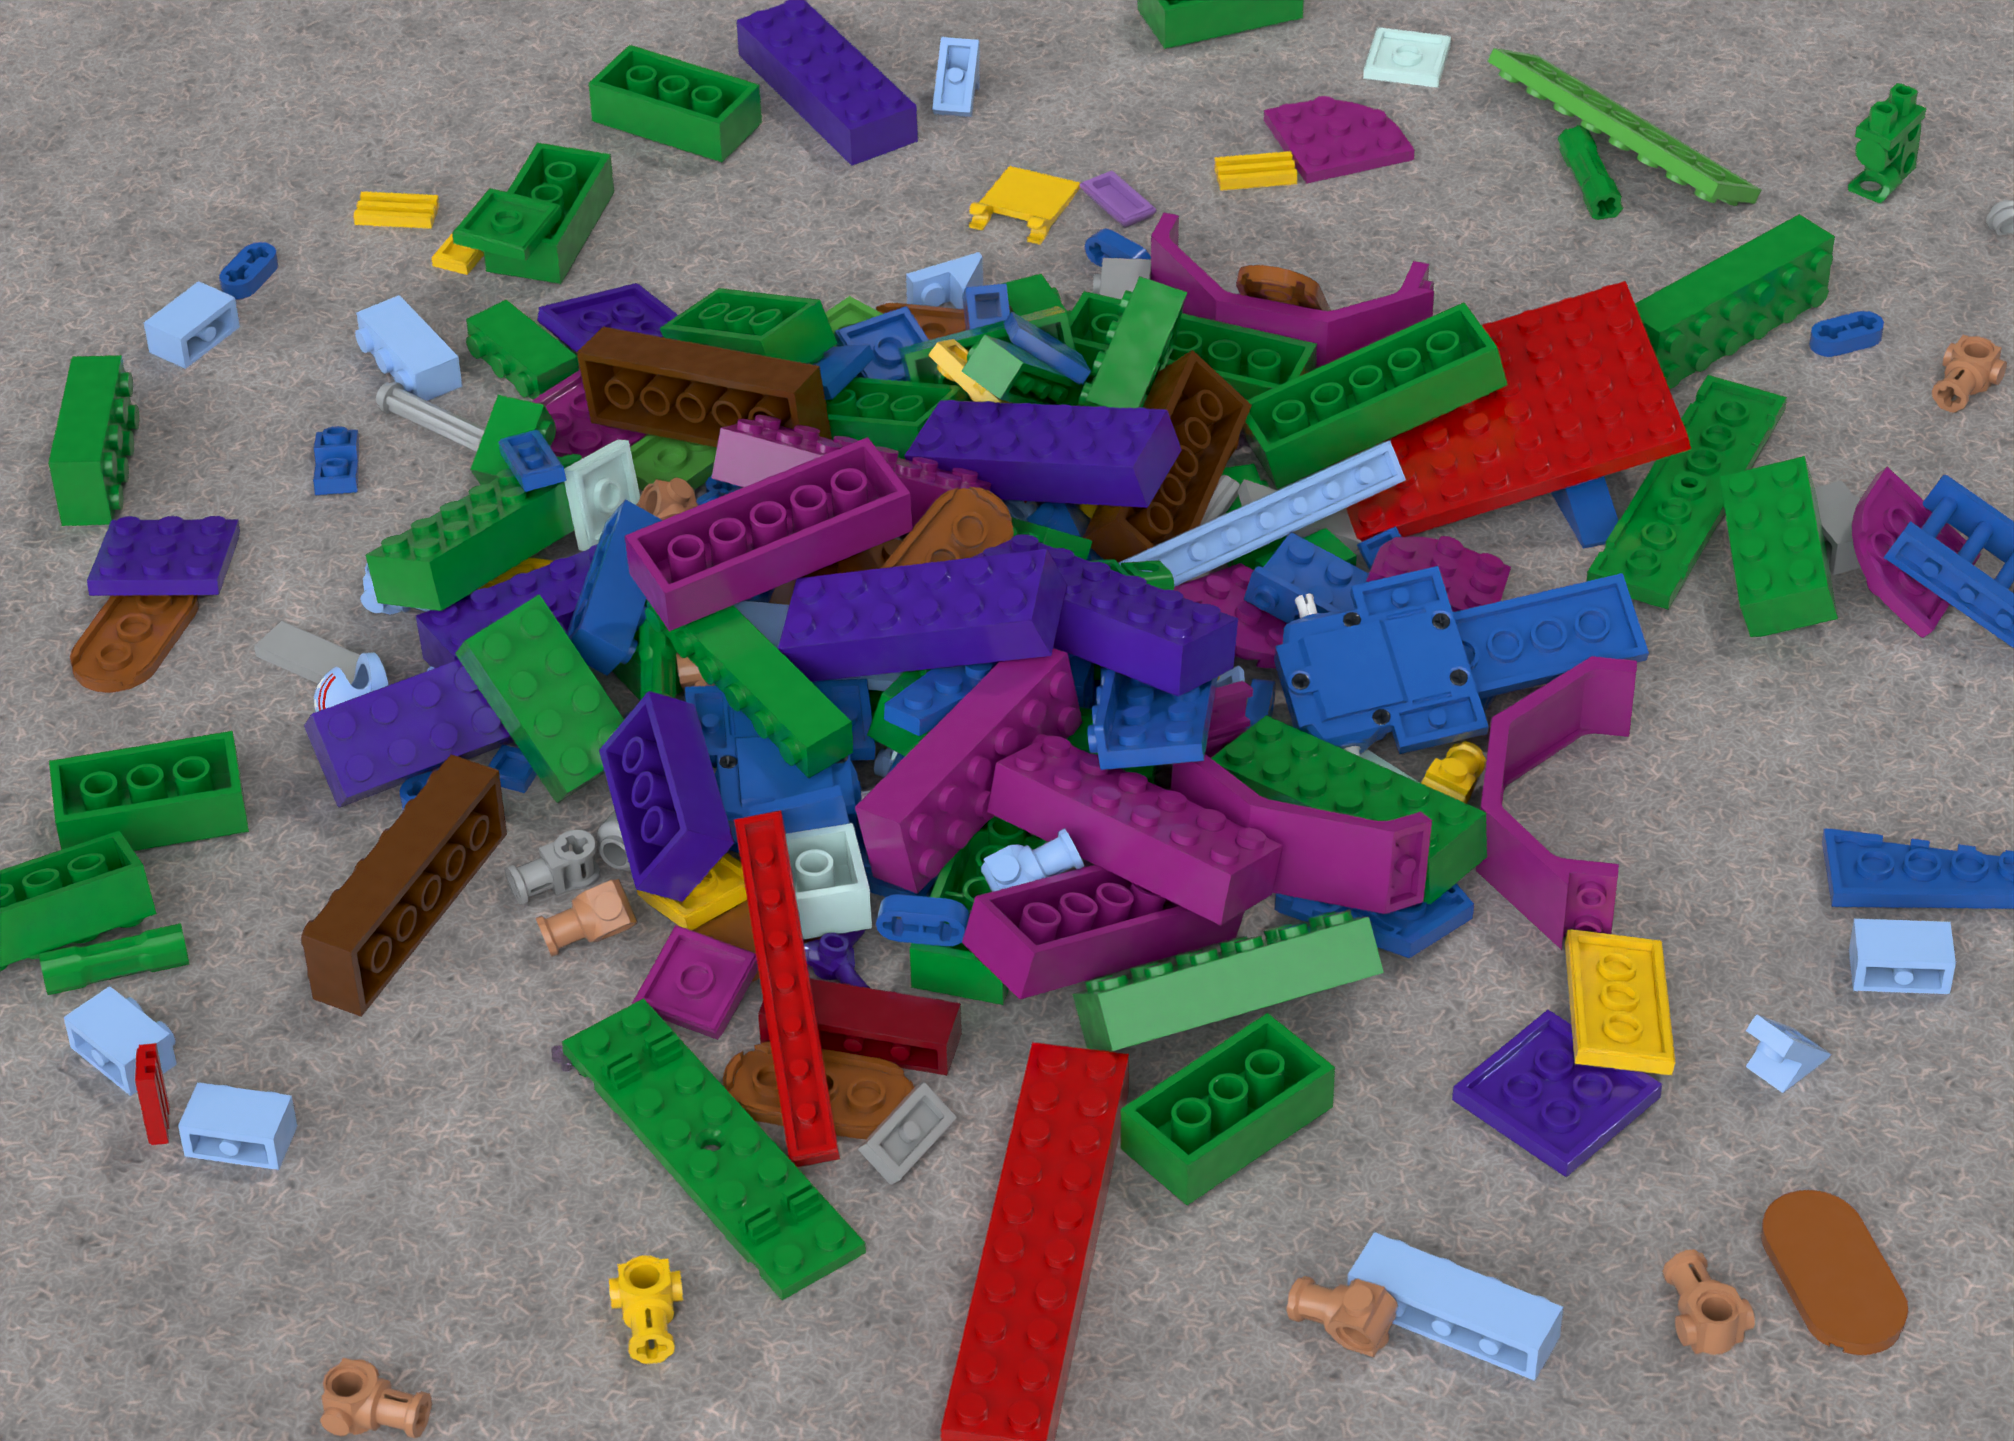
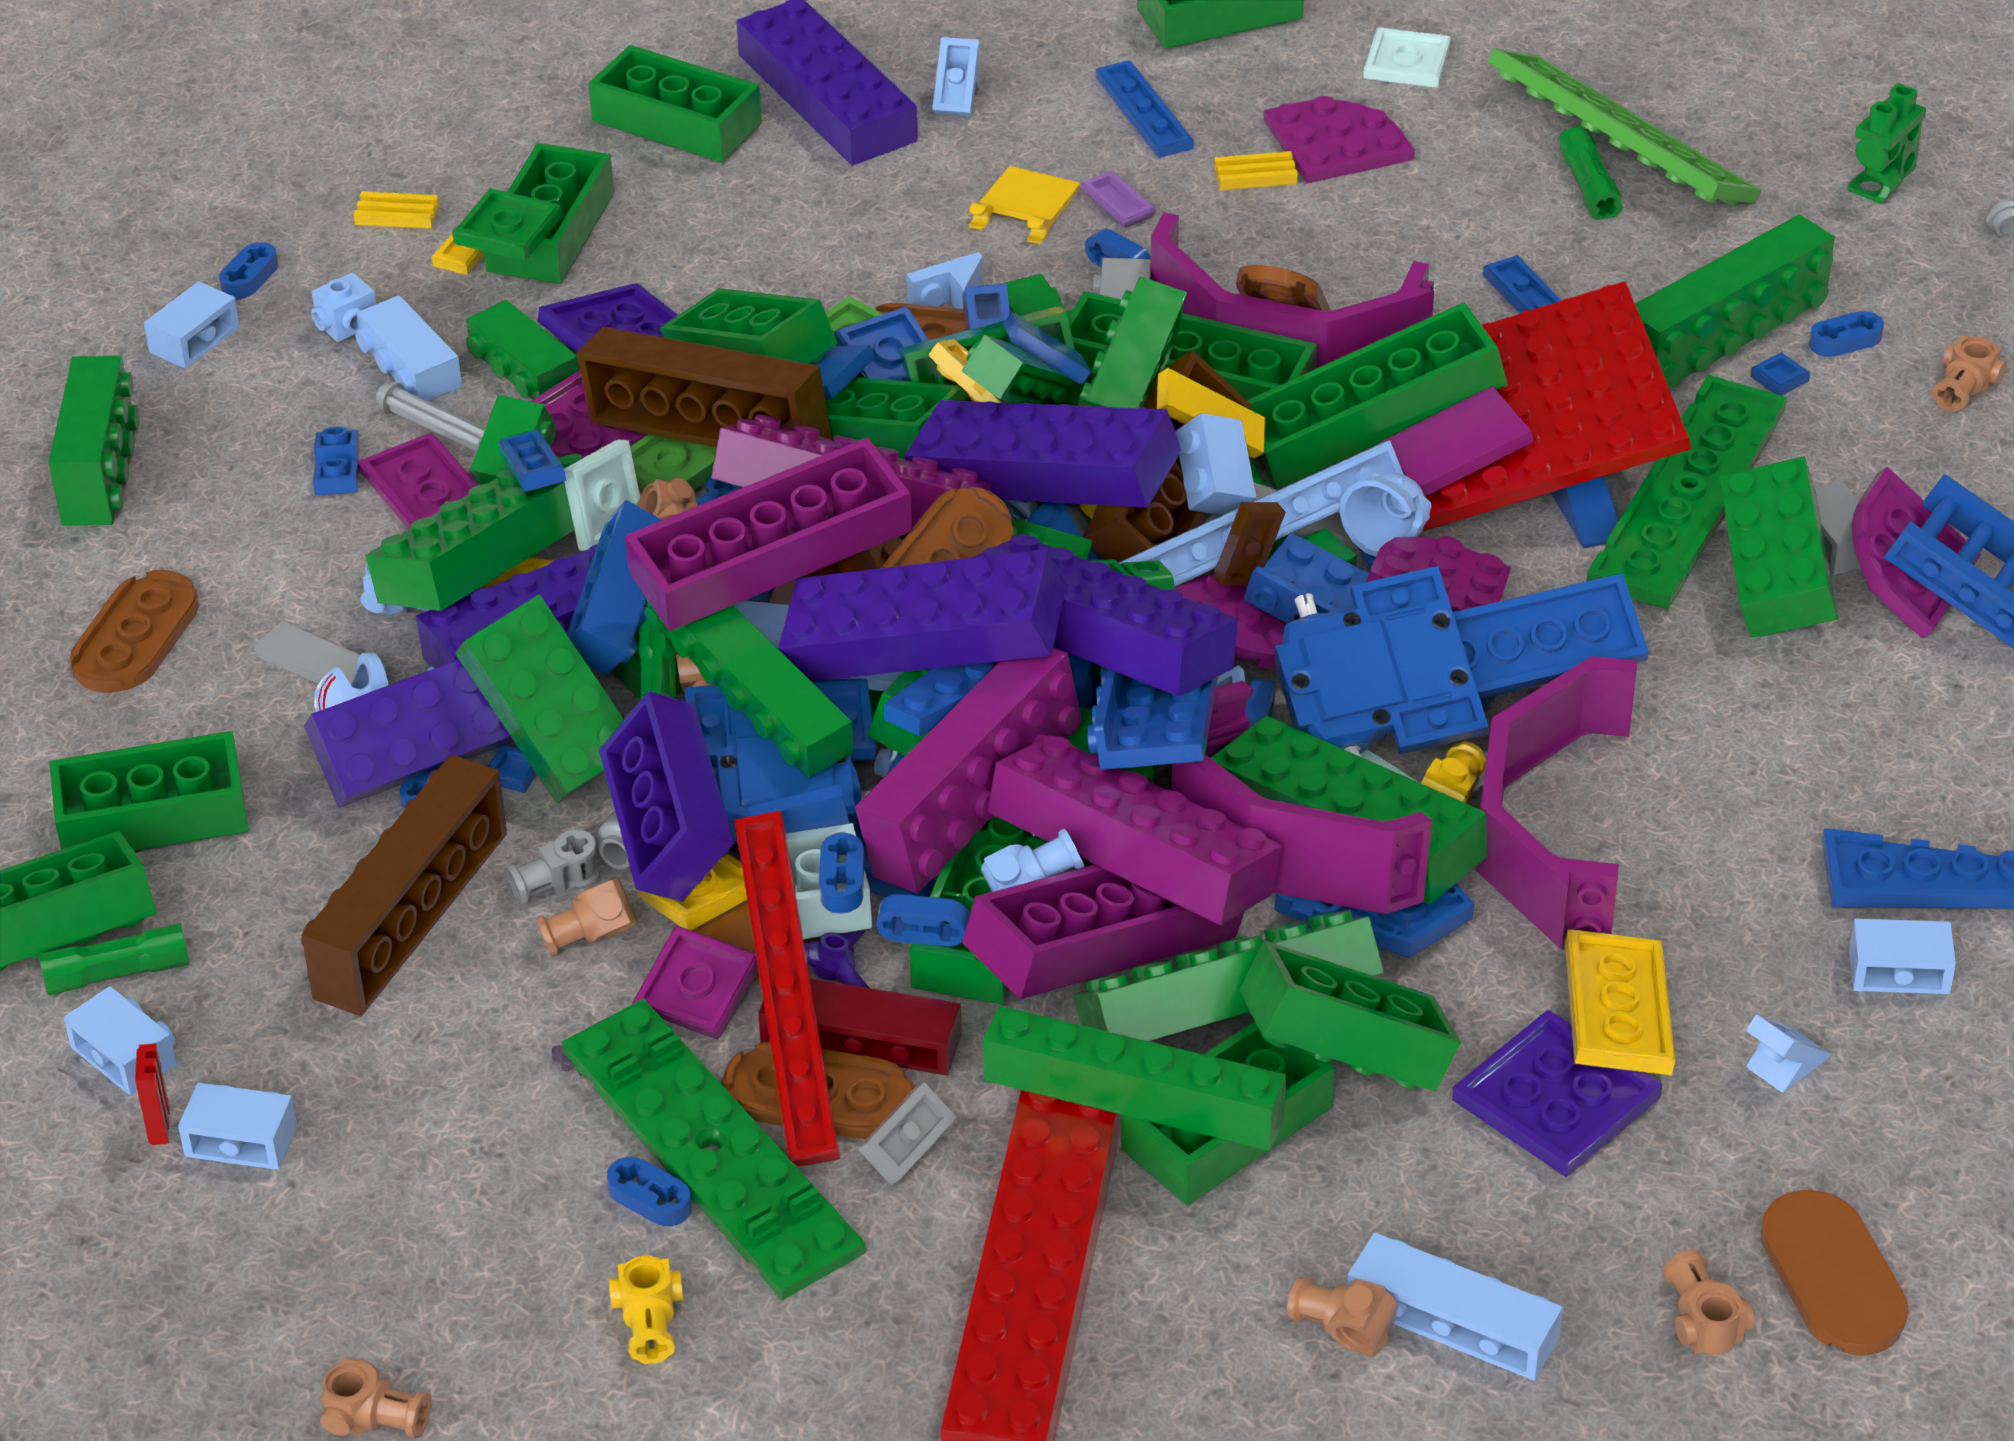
dark purple plate [87,516,240,596] -> none
none -> light blue brick [311,272,376,342]
none -> magenta tile [357,432,478,530]
none -> blue beam [607,1157,692,1226]
none -> blue beam [819,833,865,914]
none -> green brick [983,1005,1286,1151]
none -> blue tile [1096,60,1194,158]
none -> yellow tile [1157,368,1265,459]
none -> light blue brick [1175,413,1256,515]
none -> reddish brown plate [1213,502,1286,586]
none -> green brick [1239,940,1461,1092]
none -> light blue helmet [1339,472,1432,557]
none -> magenta tile [1380,386,1534,497]
none -> blue tile [1483,255,1561,314]
none -> blue tile [1750,352,1810,396]

